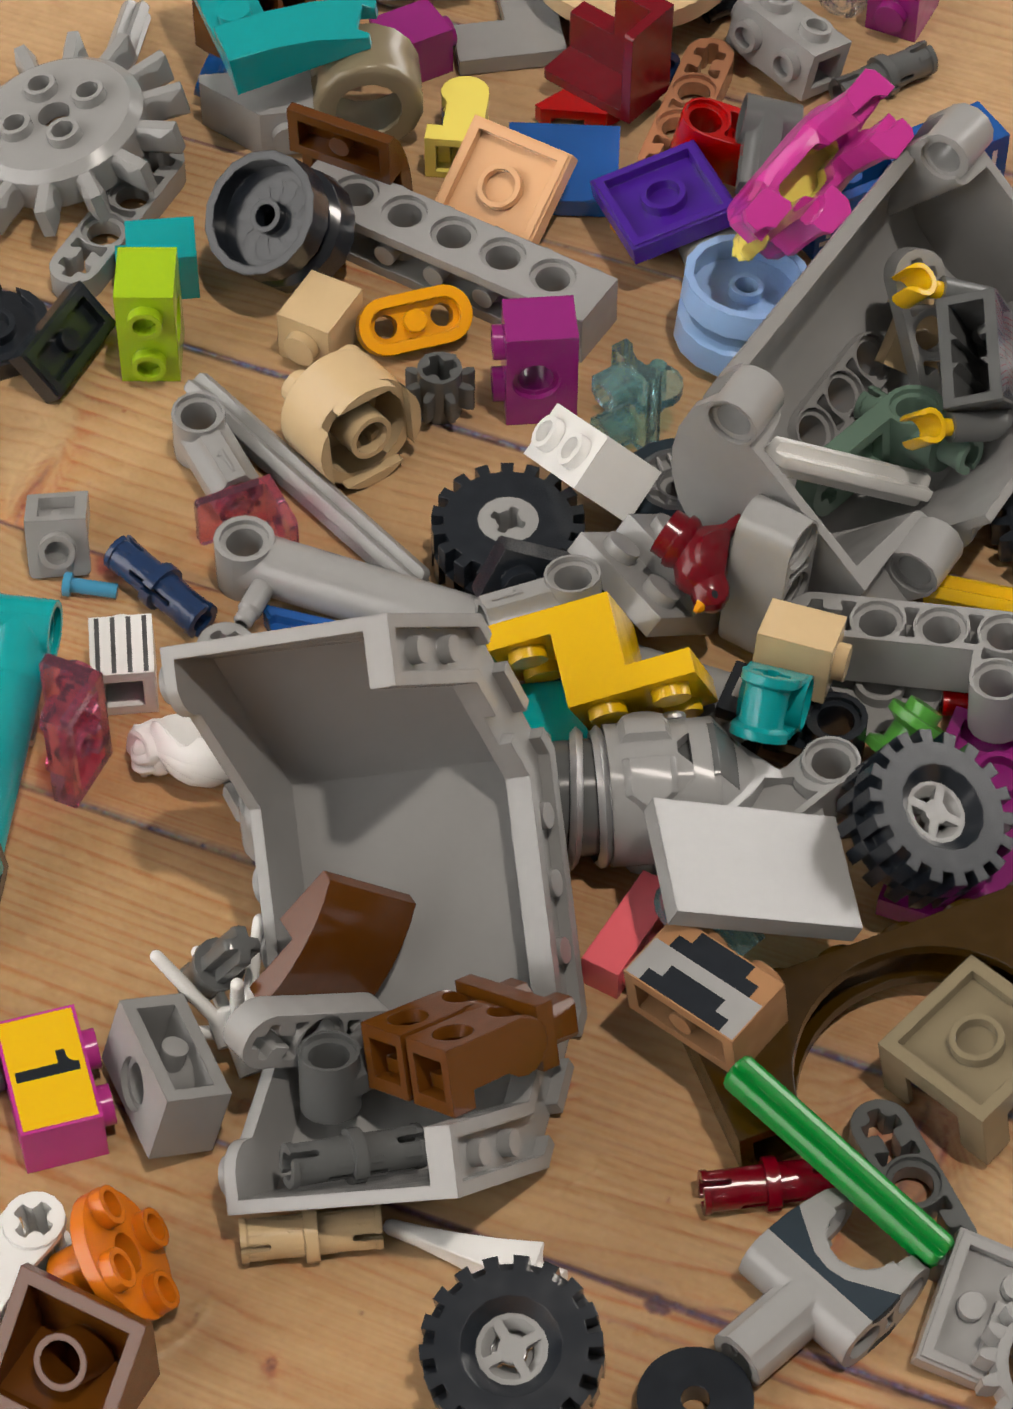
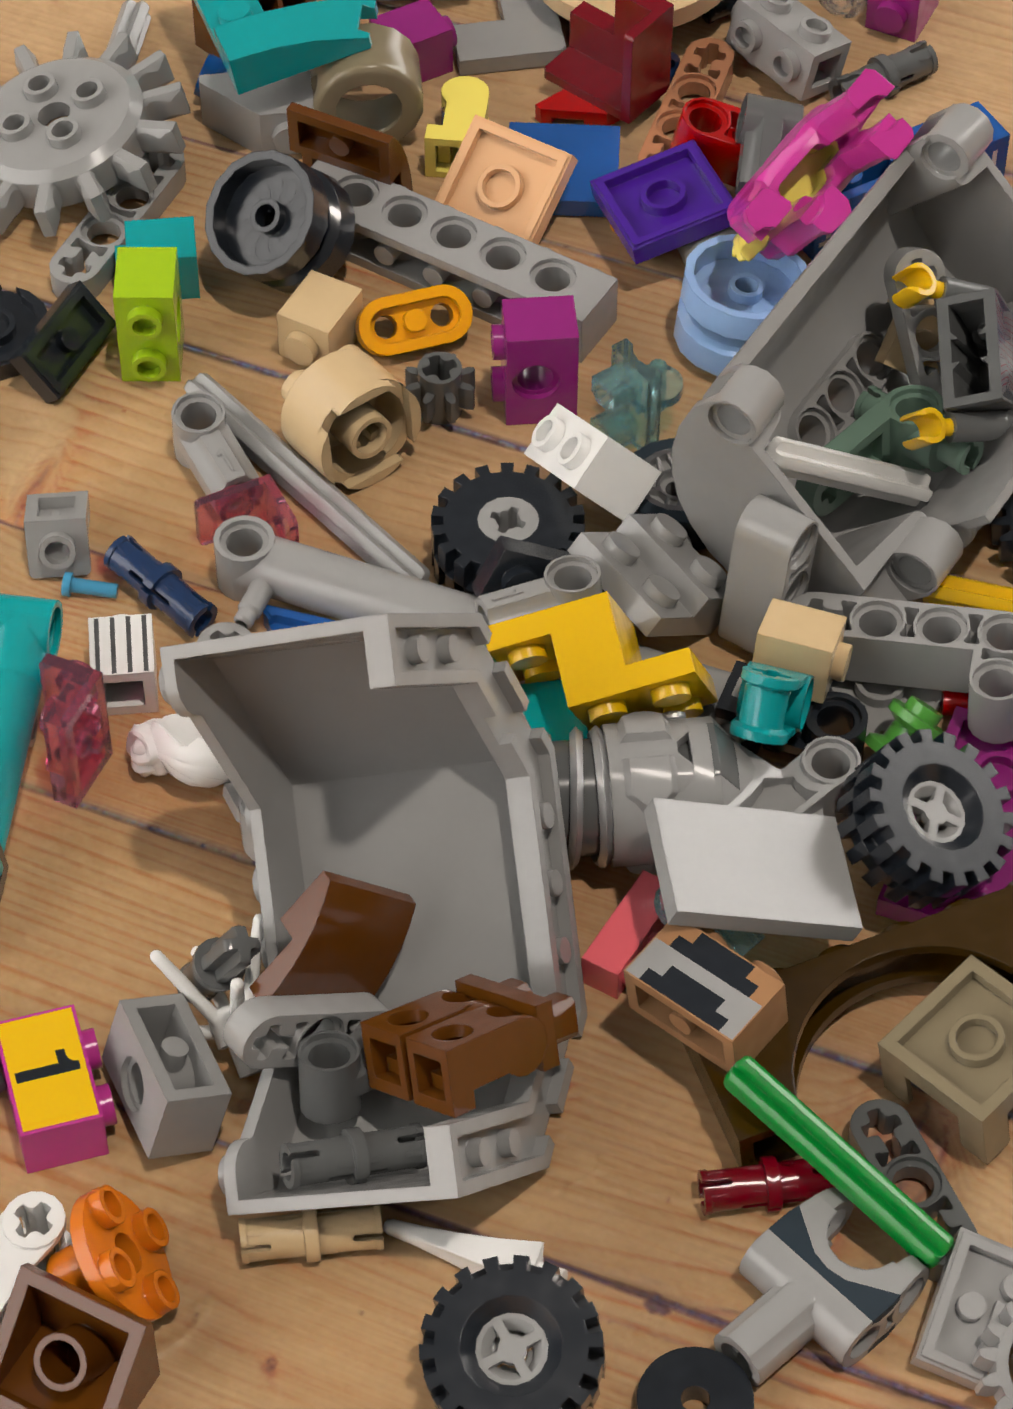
dark red animal [650,509,741,614] -> none

